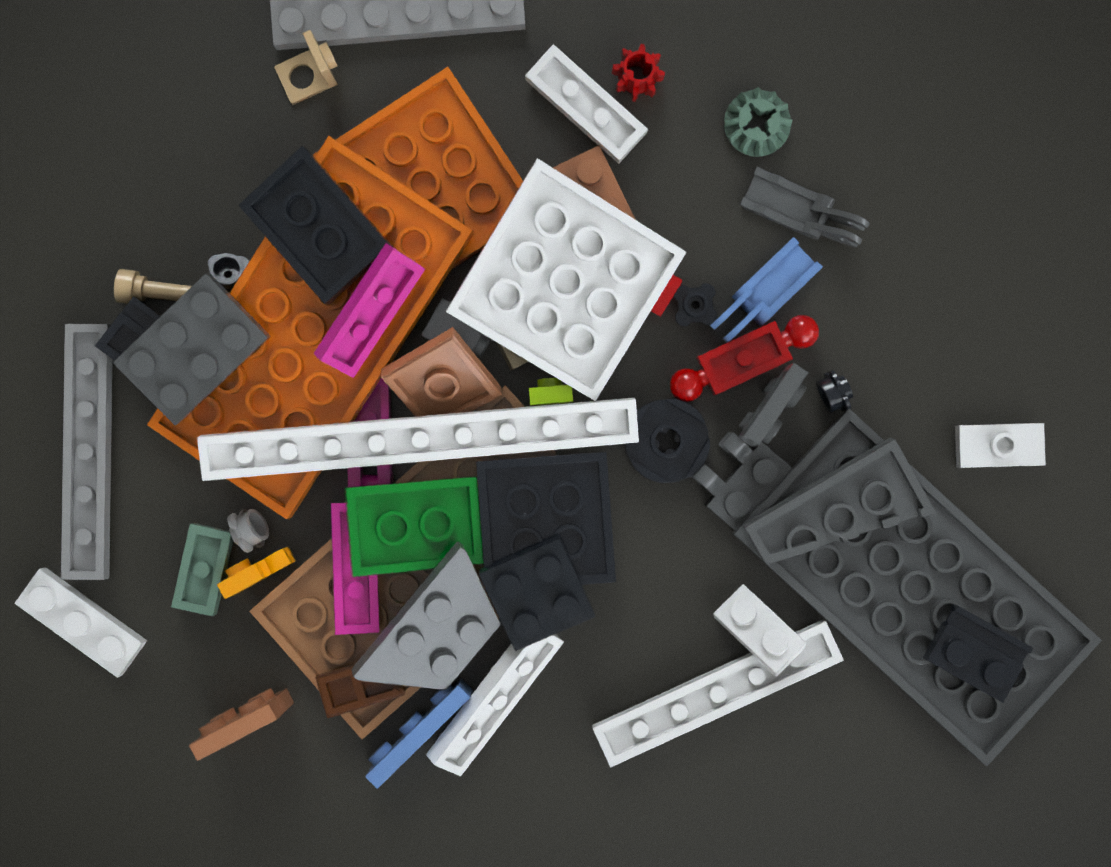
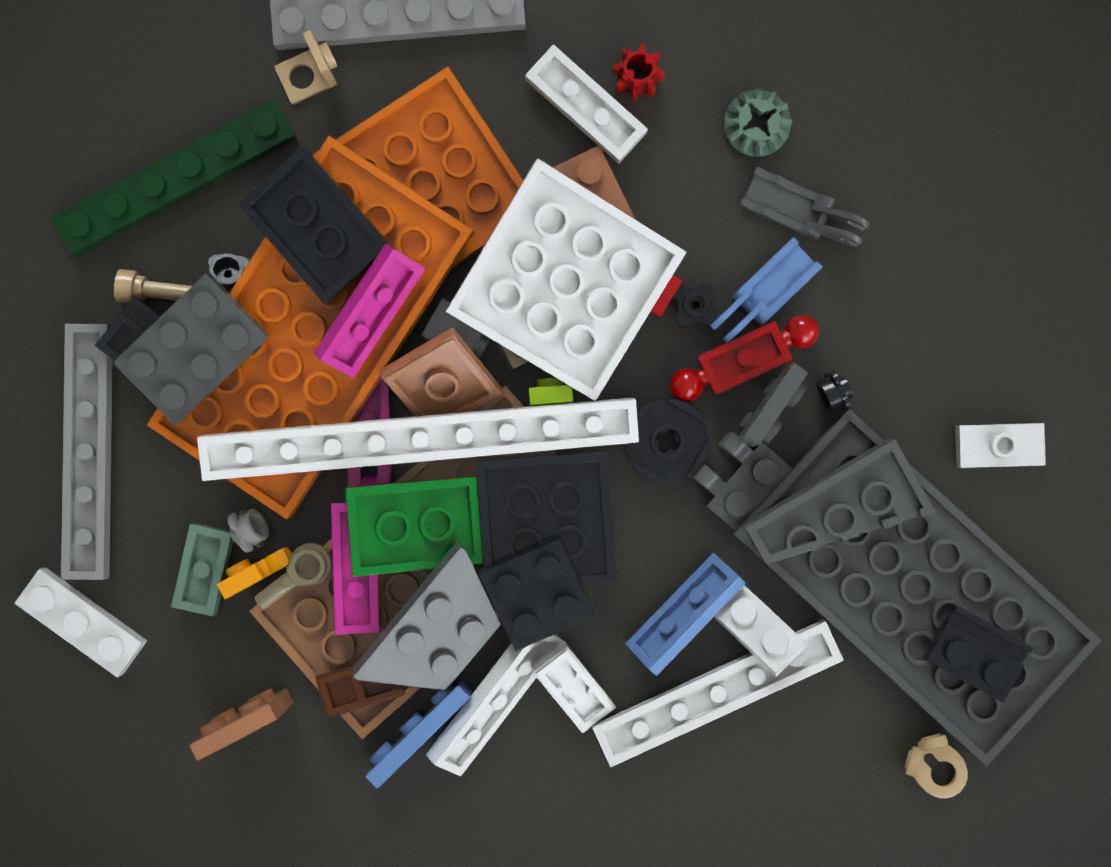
none -> dark green plate [51,98,297,257]
none -> dark tan plate [254,543,333,610]
none -> white plate [531,641,616,733]
none -> medium blue plate [625,553,746,676]
none -> tan piece [904,733,968,799]

